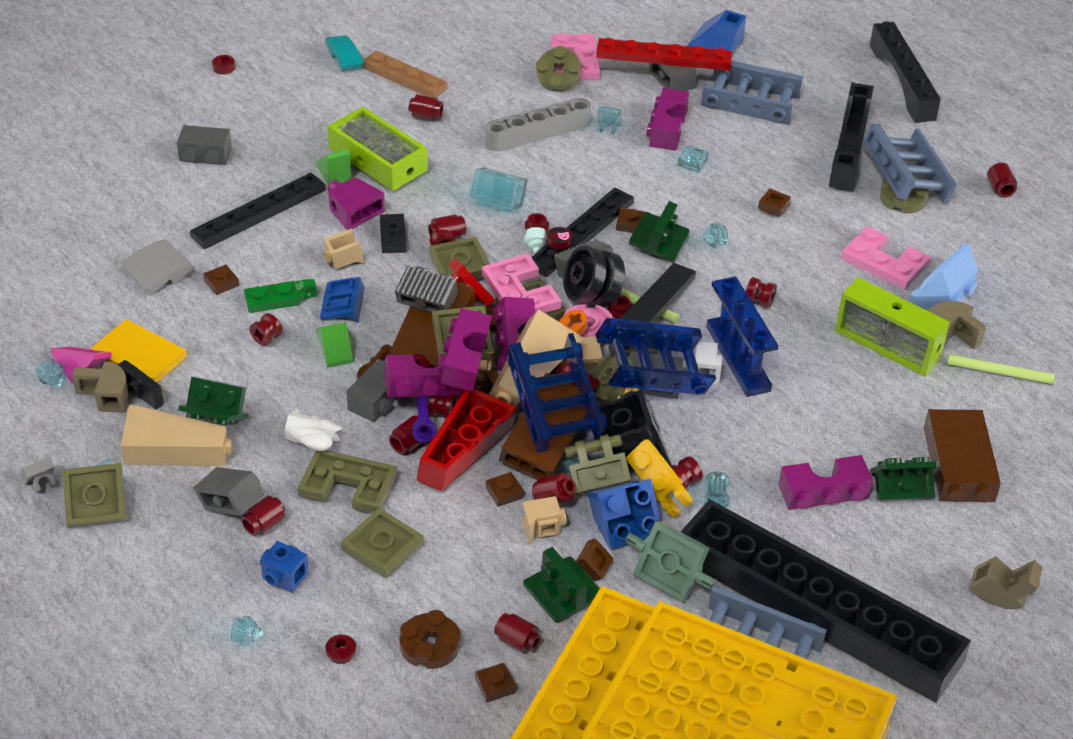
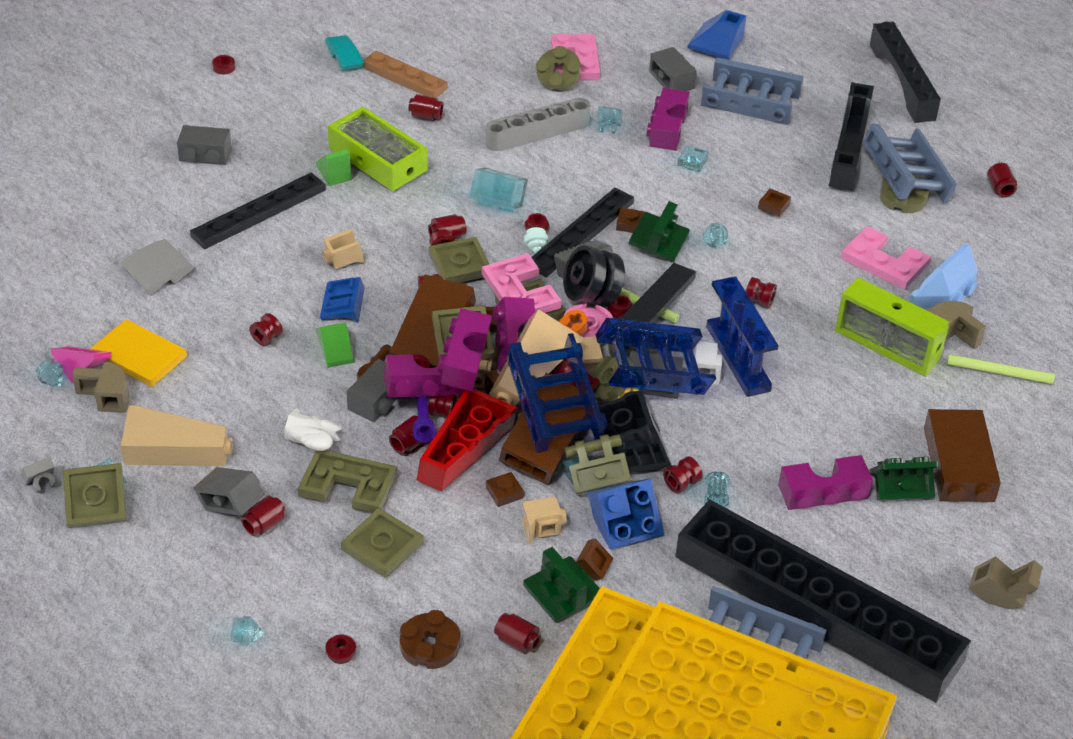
black plate [118,360,163,410] -> none
dark green bracket [178,376,249,425] -> none
reddish brown plate [203,264,239,295] -> none
green hinge [244,279,317,313] -> none
blue brick [260,540,309,593] -> none
magenta torso [328,178,385,230] -> none
black plate [379,214,407,253] -> none
dark grey brick [395,265,458,313] -> none
red plate [448,258,495,306] -> none
reddish brown plate [475,663,516,703] -> none
dark red brick [532,473,575,503] -> none
tile [547,227,572,250] -> none
red plate [596,38,732,71] -> none
sand green plate [625,521,717,602] -> none
yellow hinge [626,440,693,518] -> none

